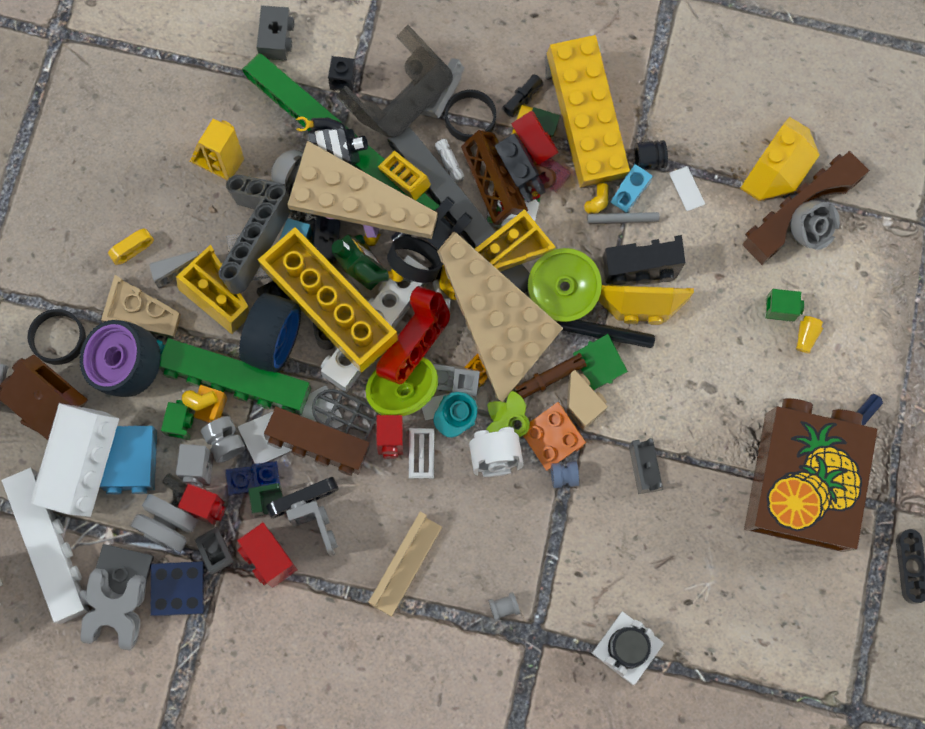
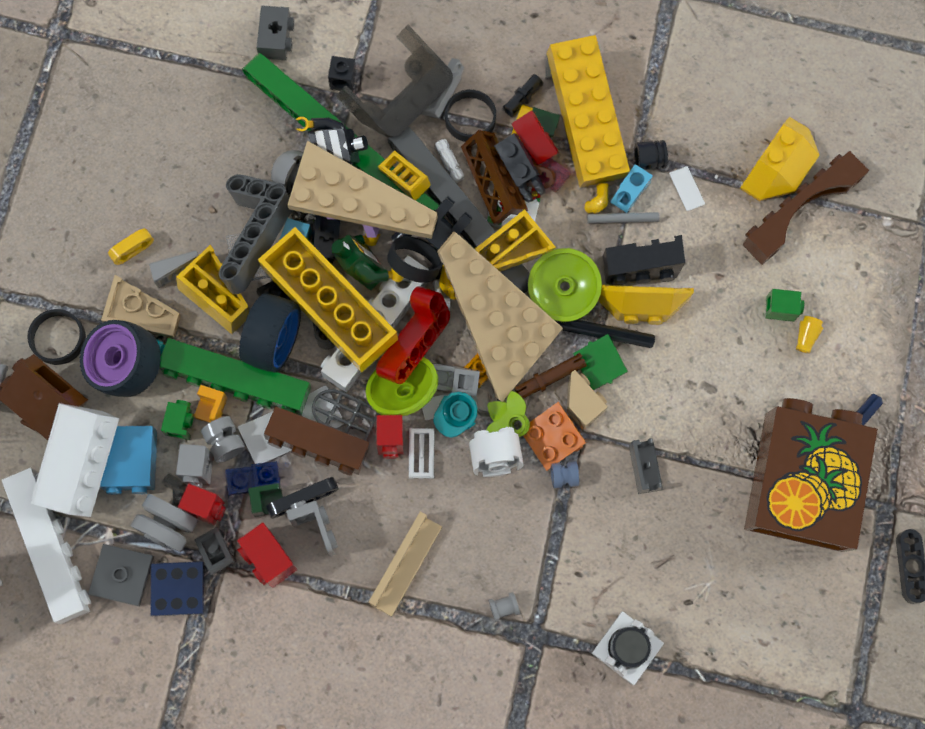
light grey piece [81,568,146,651] -> none
yellow arm [181,390,218,411] -> none
yellow wedge [190,118,244,180] -> none
light grey cylinder [790,200,840,250] -> none

